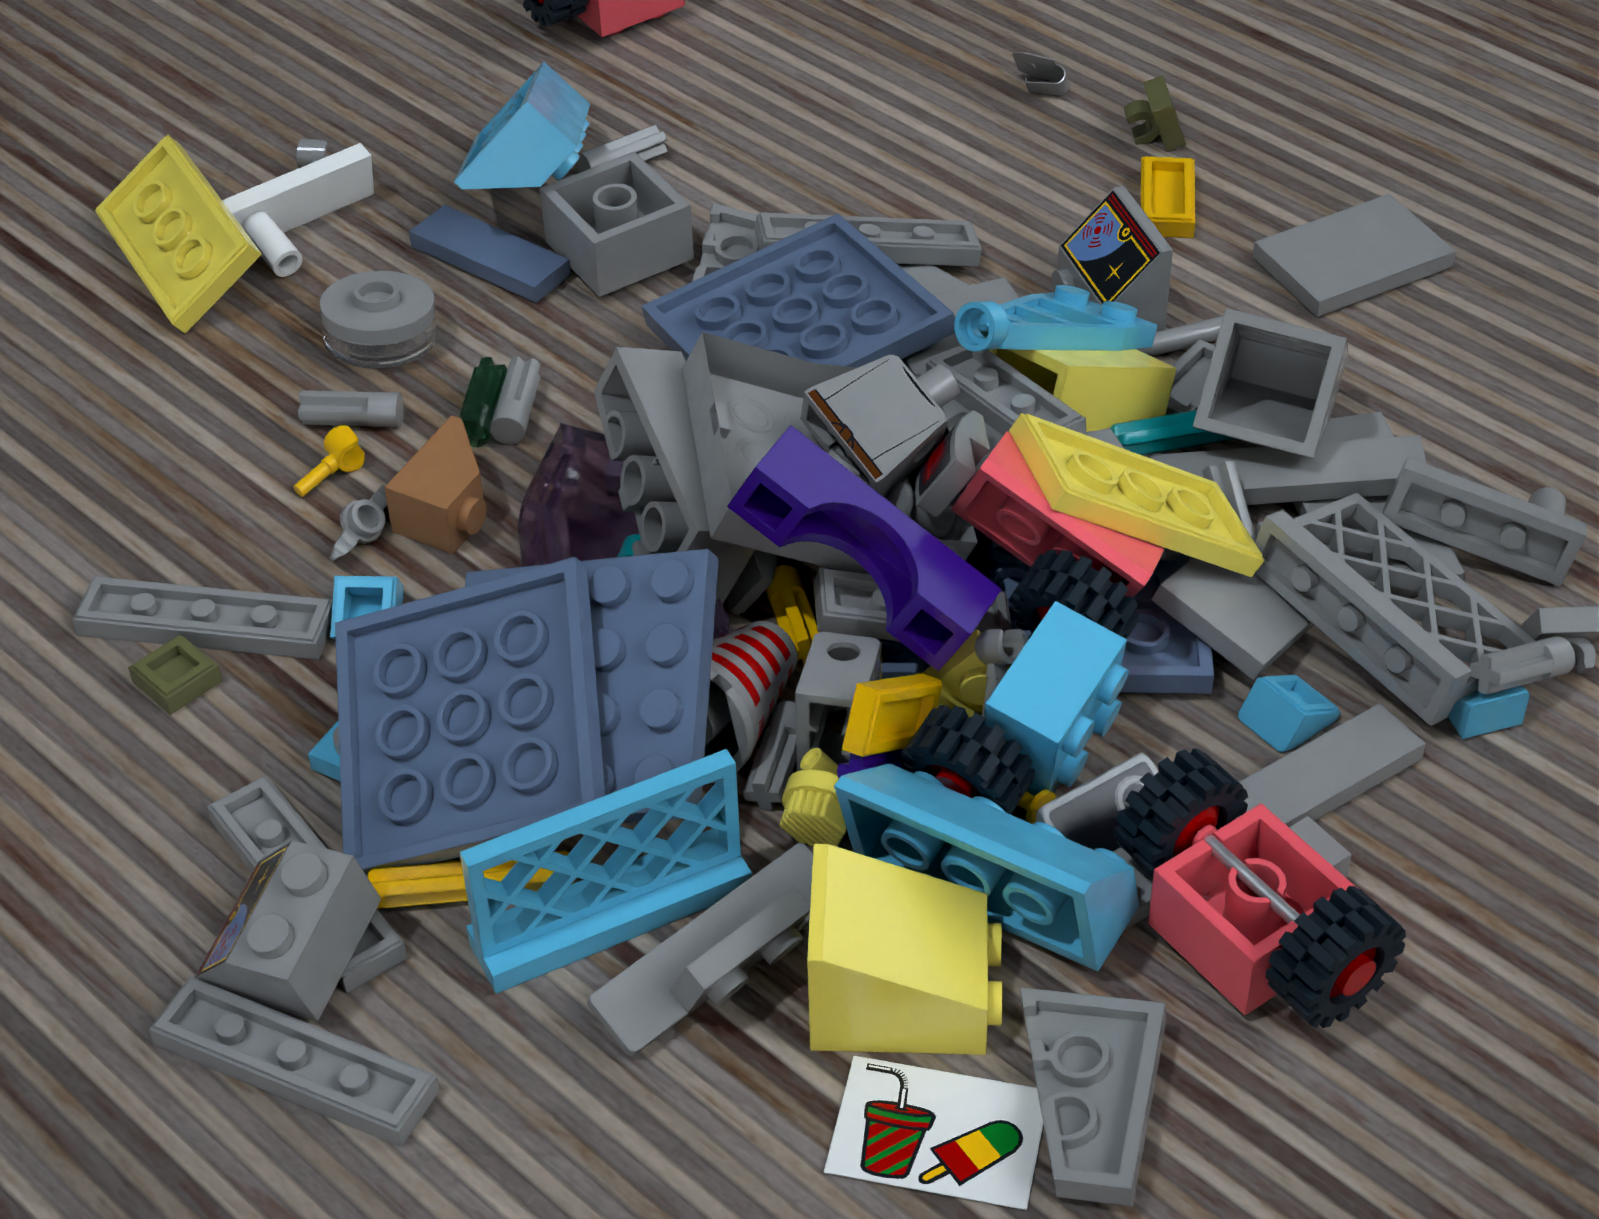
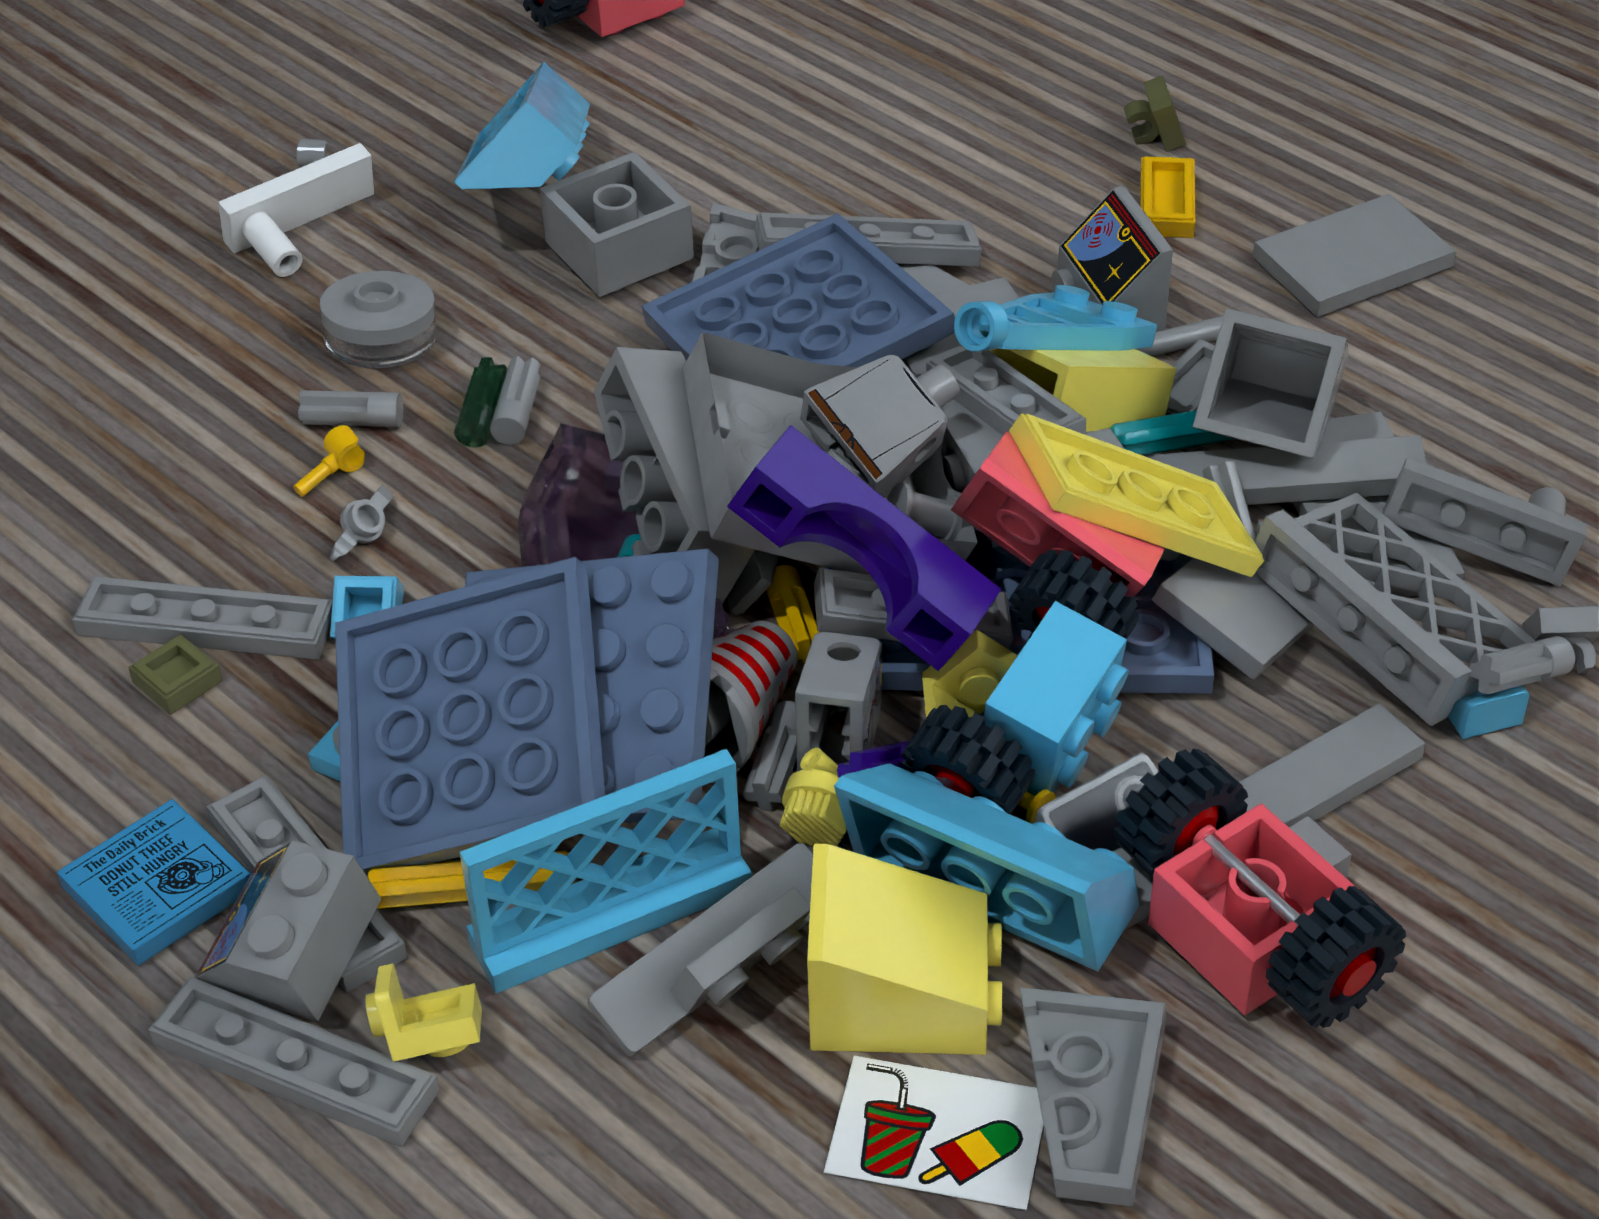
light yellow tile [95,134,262,334] -> none
medium nougat slope [384,415,487,554] -> none
sand blue tile [409,205,571,303] -> none
light grey piece [577,125,668,173] -> none
yellow tile [842,673,943,757] -> none
light grey slope [915,410,990,517] -> none
light grey hand [975,629,1028,716] -> none
light grey piece [1012,52,1070,96] -> none
medium azure slope [1238,675,1341,752] -> none
none -> dark azure tile [57,799,251,966]
none -> light yellow bracket [365,963,482,1062]

